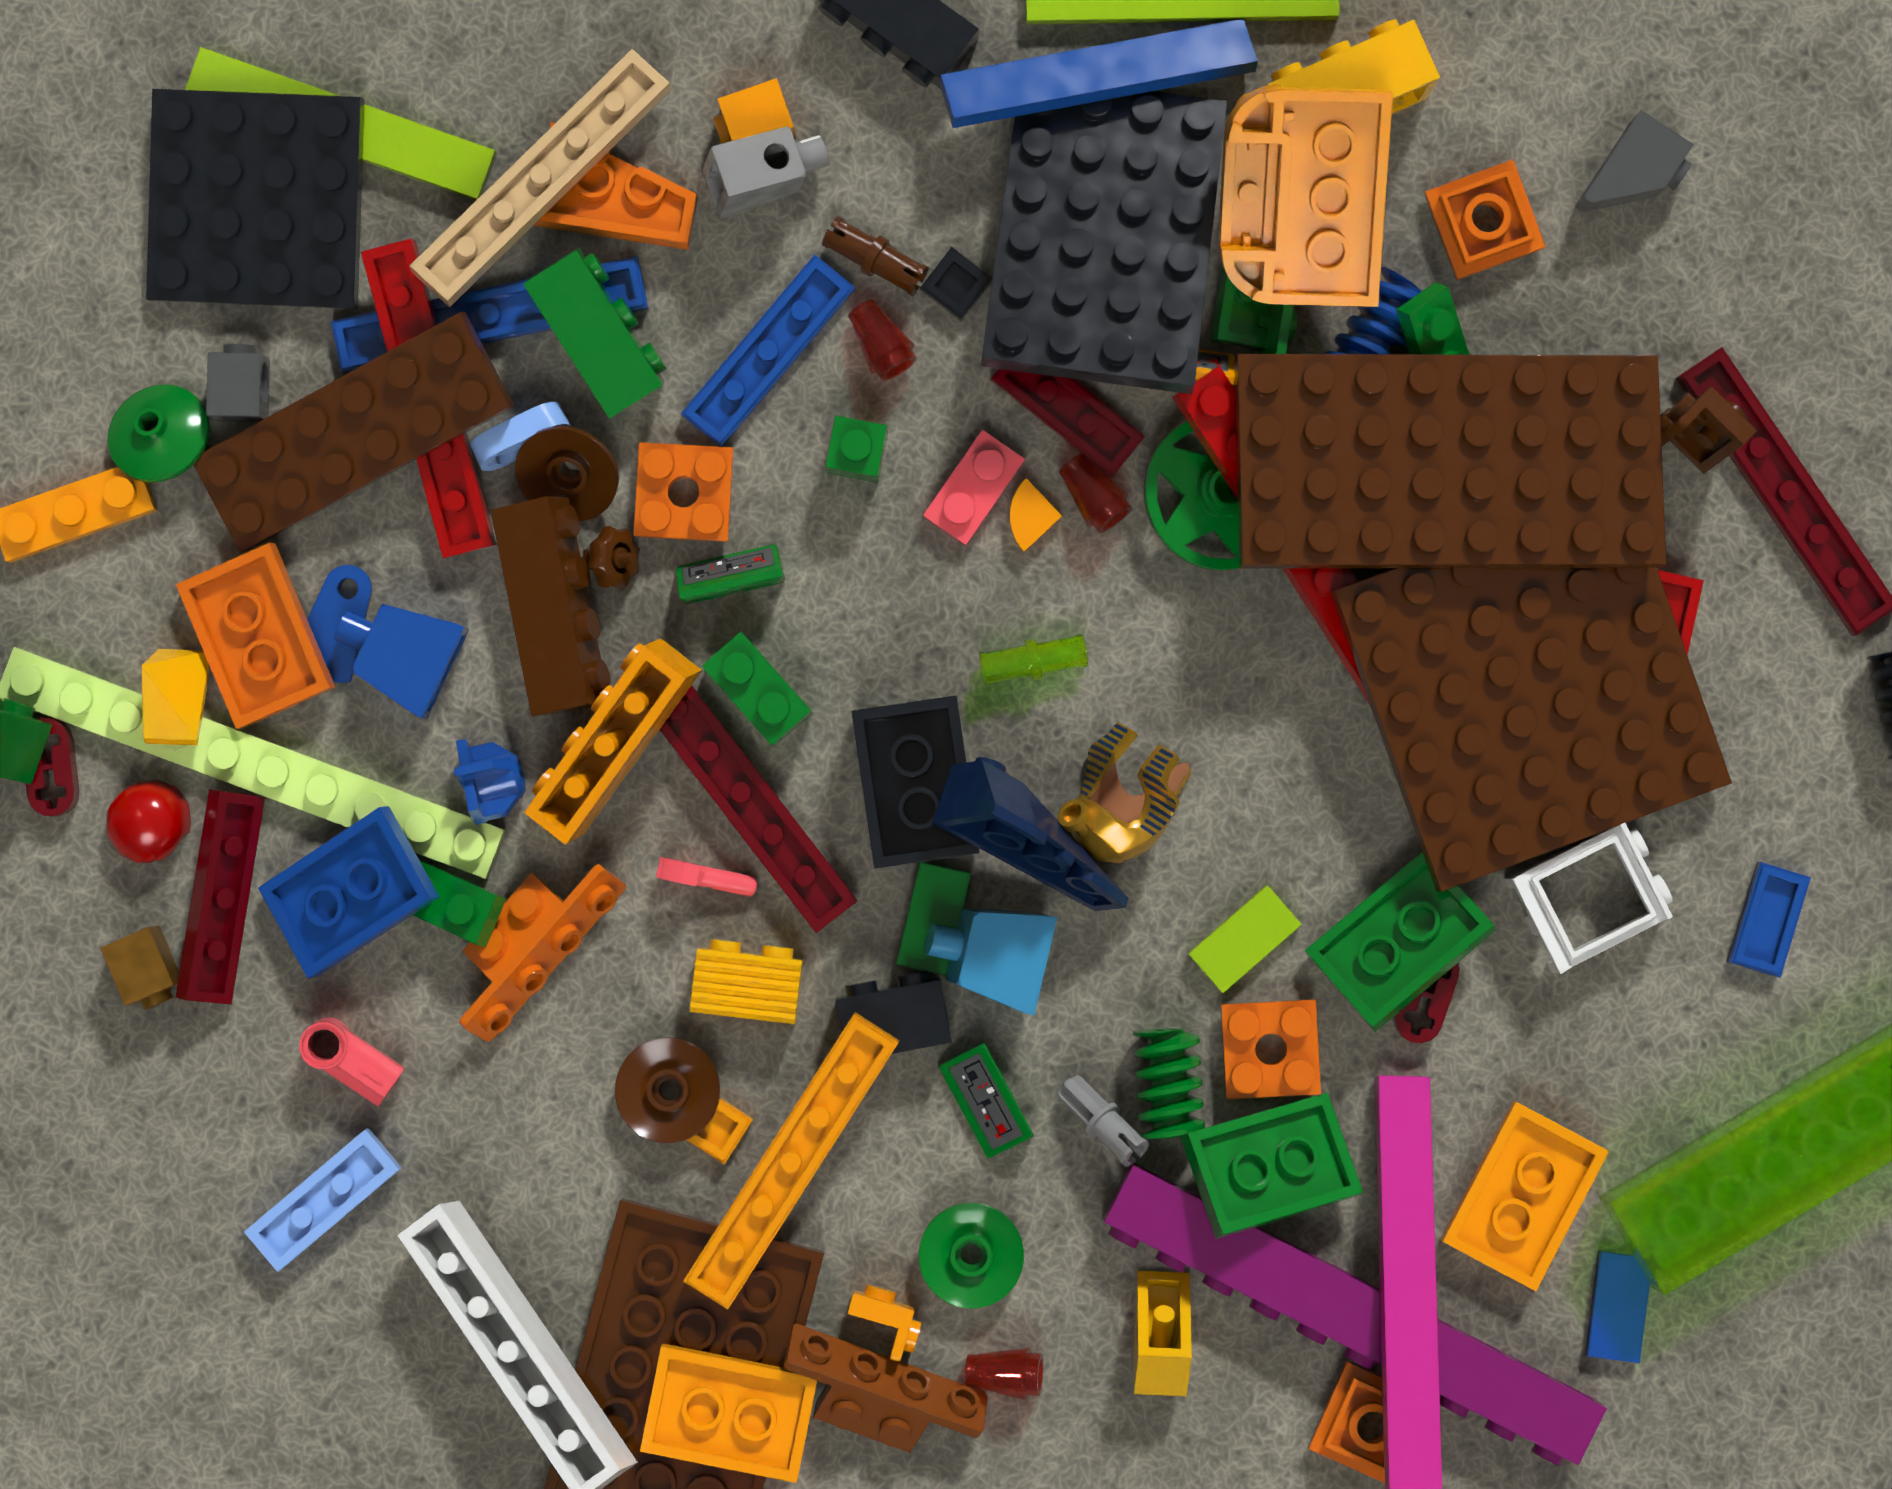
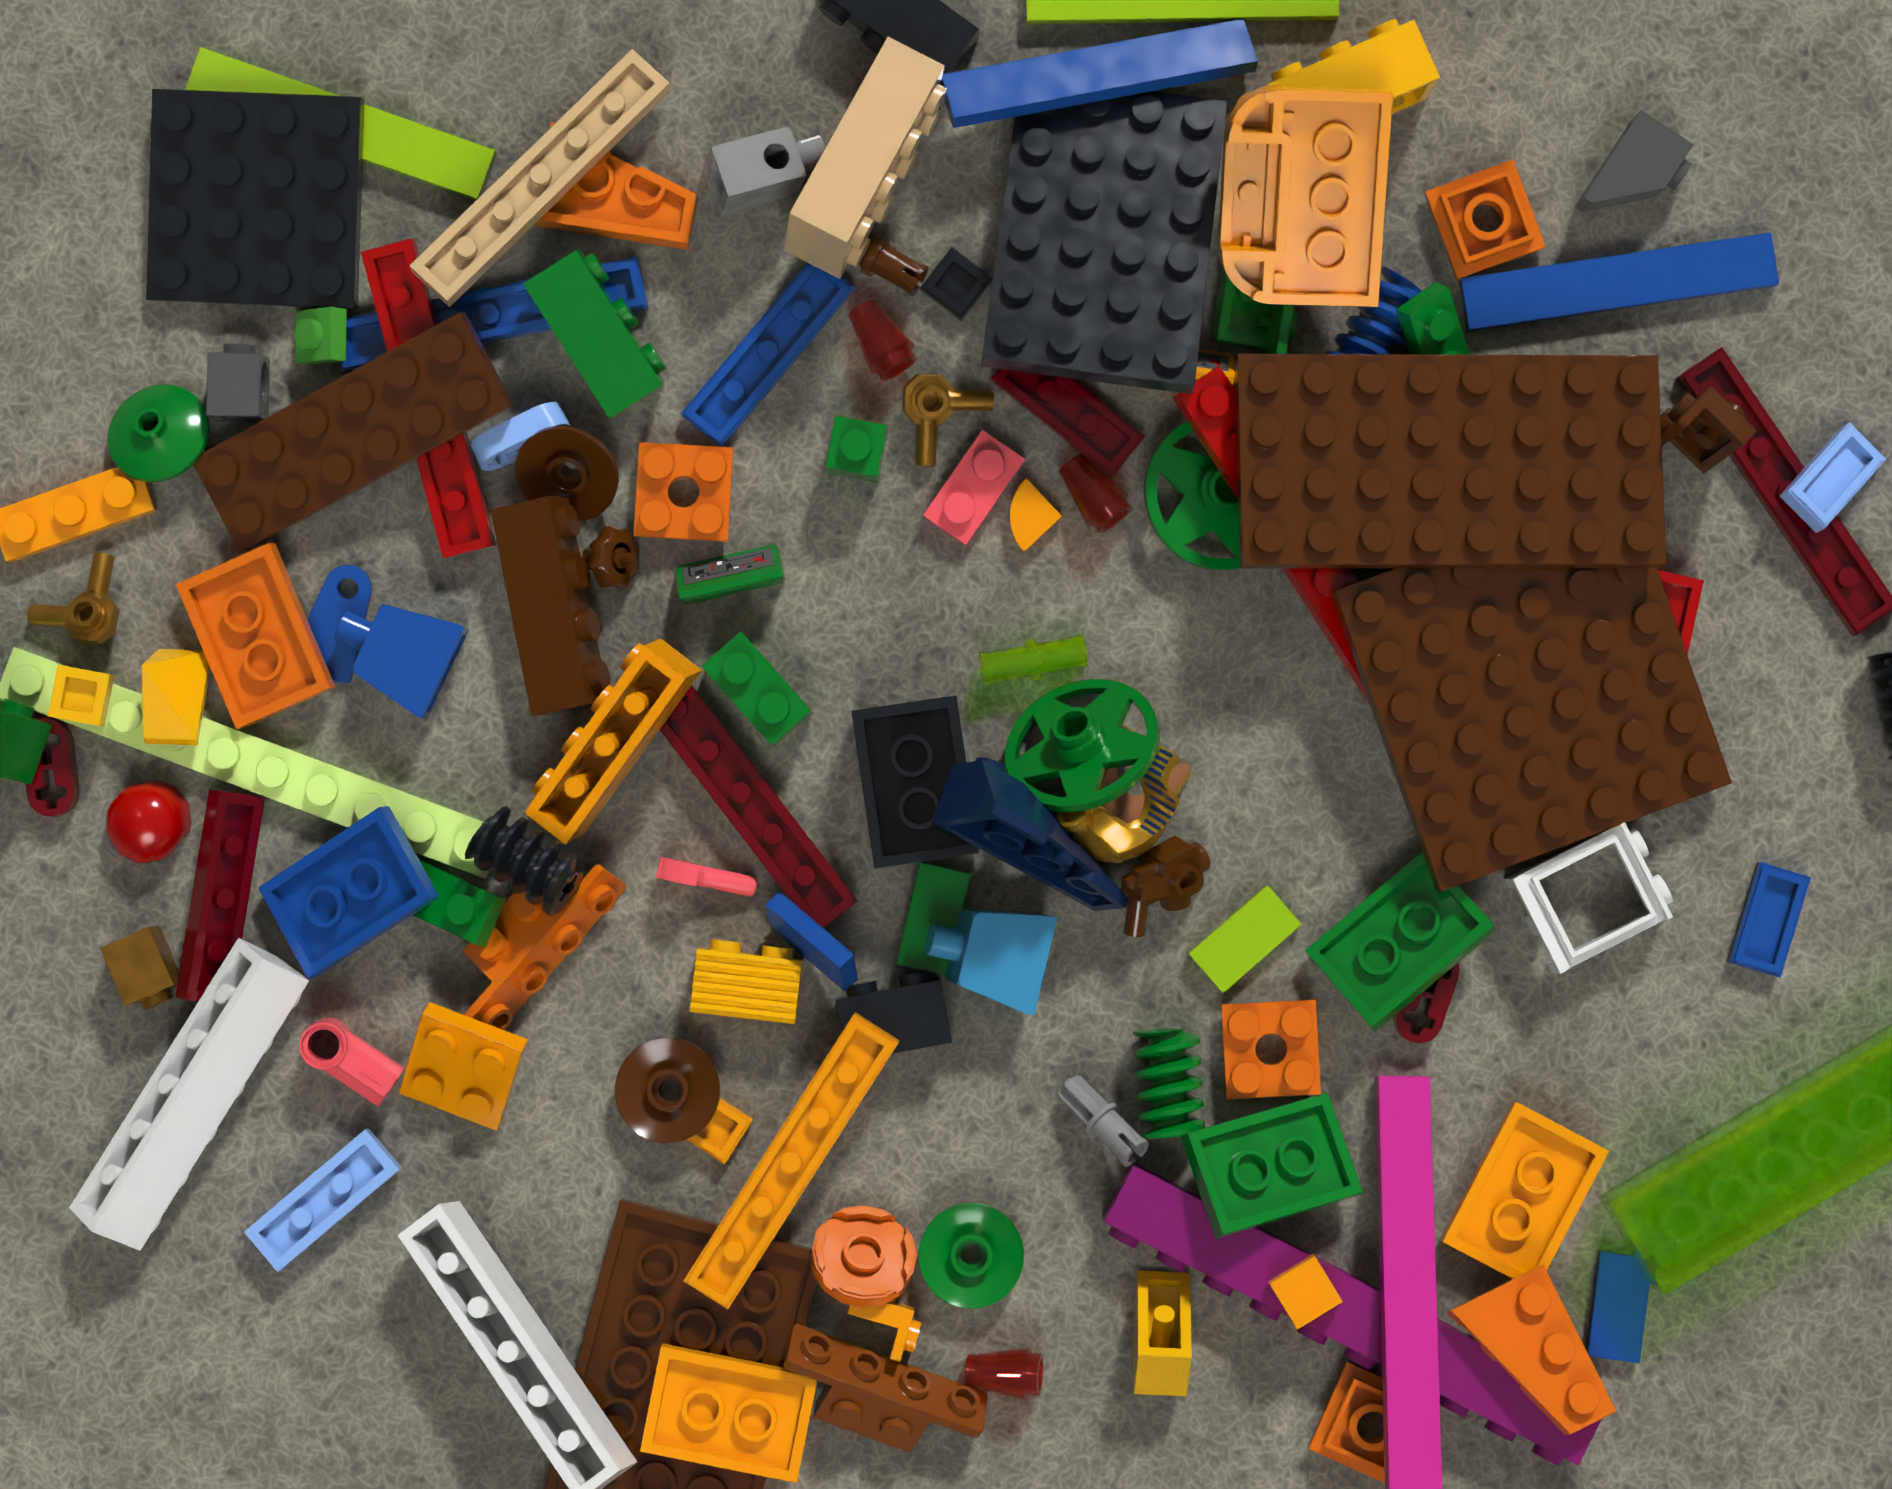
blue piece [454,739,526,825] -> none
light orange brick [712,78,796,144] -> none
slope [938,1041,1034,1159] -> none
none -> pearl gold piece [27,553,120,645]
none -> yellow plate [48,664,115,727]
none -> white brick [69,938,309,1250]
none -> bright green plate [294,307,347,365]
none -> light orange plate [399,1002,528,1131]
none -> black piece [465,806,583,917]
none -> blue tile [765,893,858,992]
none -> tan brick [784,37,947,279]
none -> orange tile [810,1205,917,1308]
none -> pearl gold piece [902,374,994,466]
none -> green wheel [1005,679,1160,812]
none -> reddish brown piece [1121,836,1210,937]
none -> light orange tile [1268,1254,1343,1330]
none -> orange wing [1447,1265,1616,1435]
none -> blue tile [1459,232,1779,332]
none -> light blue tile [1780,422,1886,533]

